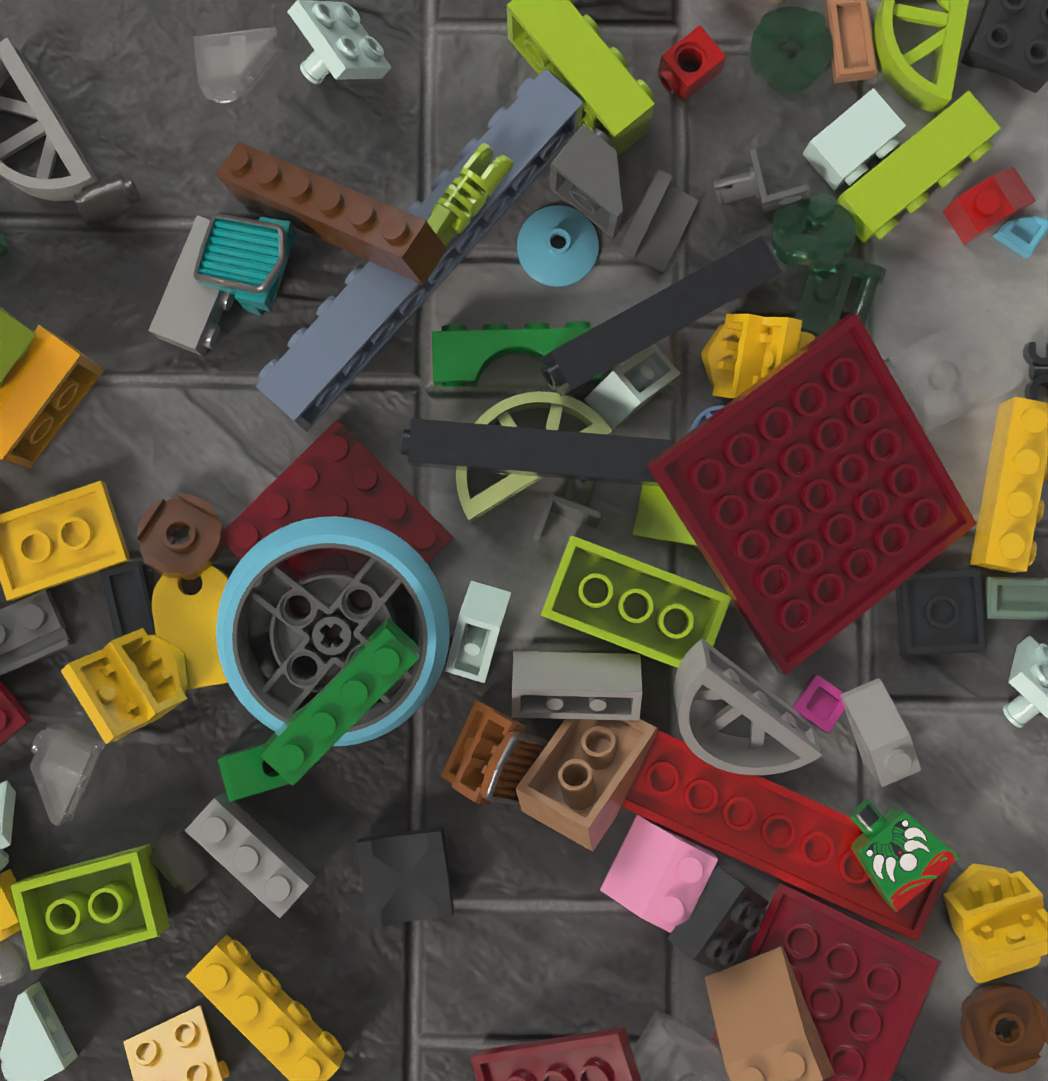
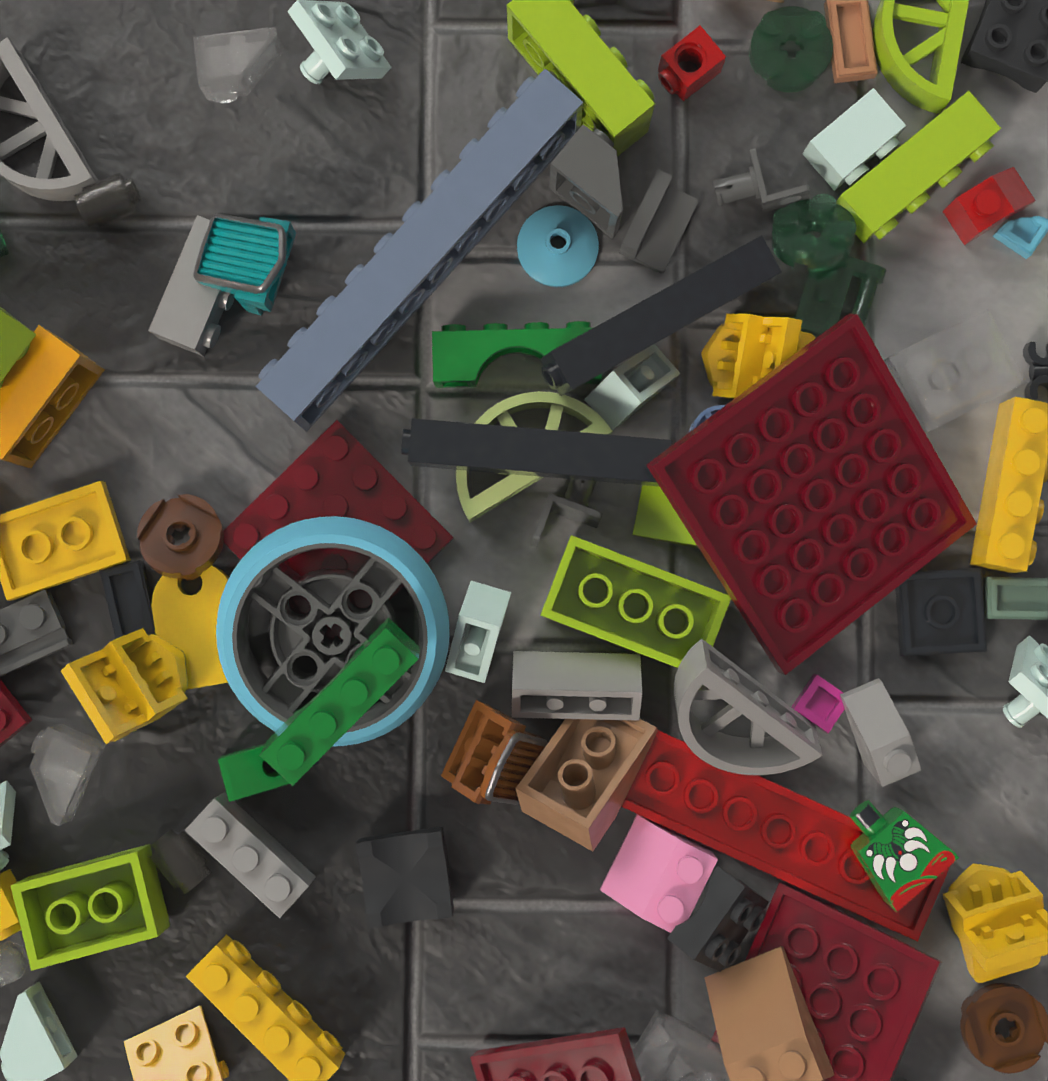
reddish brown brick [215,141,447,285] -> none
lime hinge [427,142,514,247] -> none

